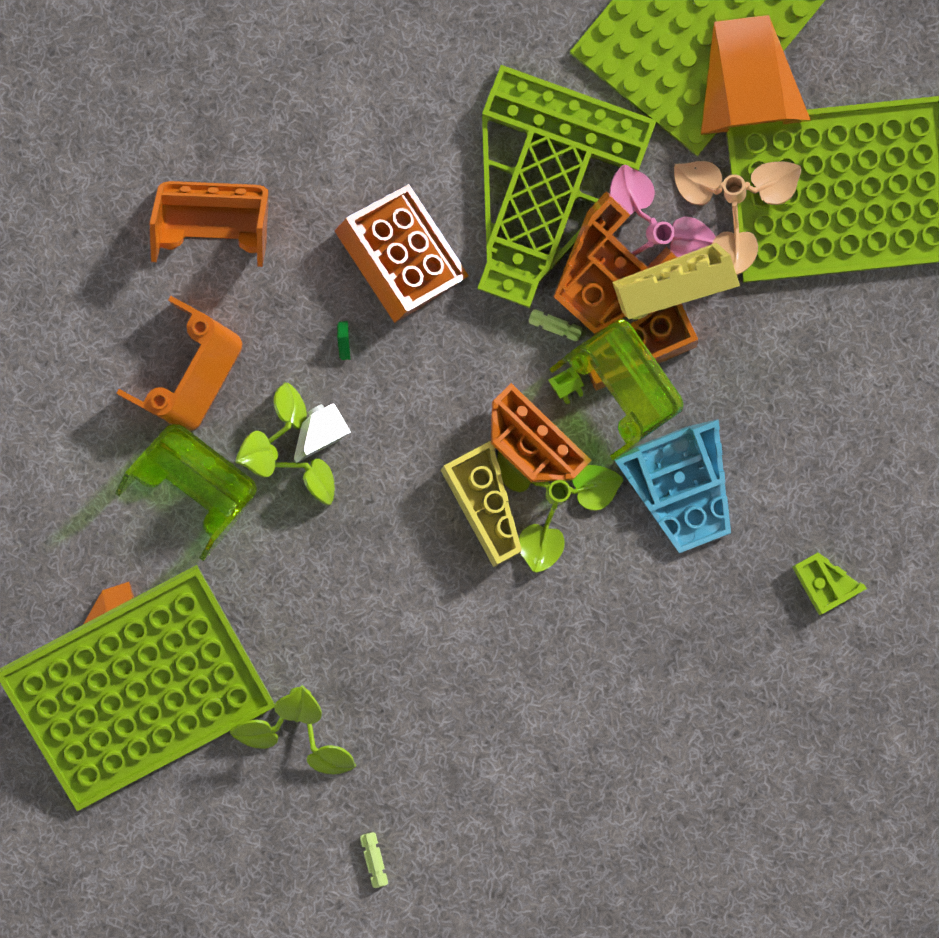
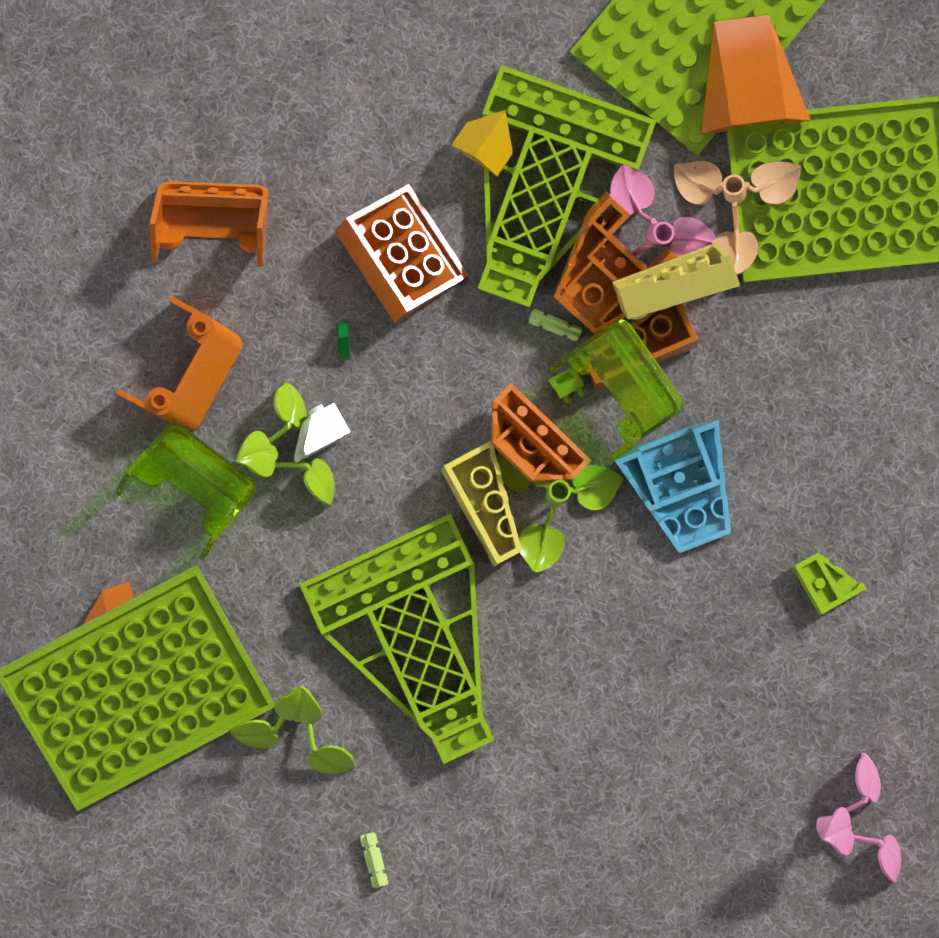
none -> lime wing [299,514,494,764]
none -> yellow slope [451,110,513,176]
none -> bright pink plant [816,752,901,883]

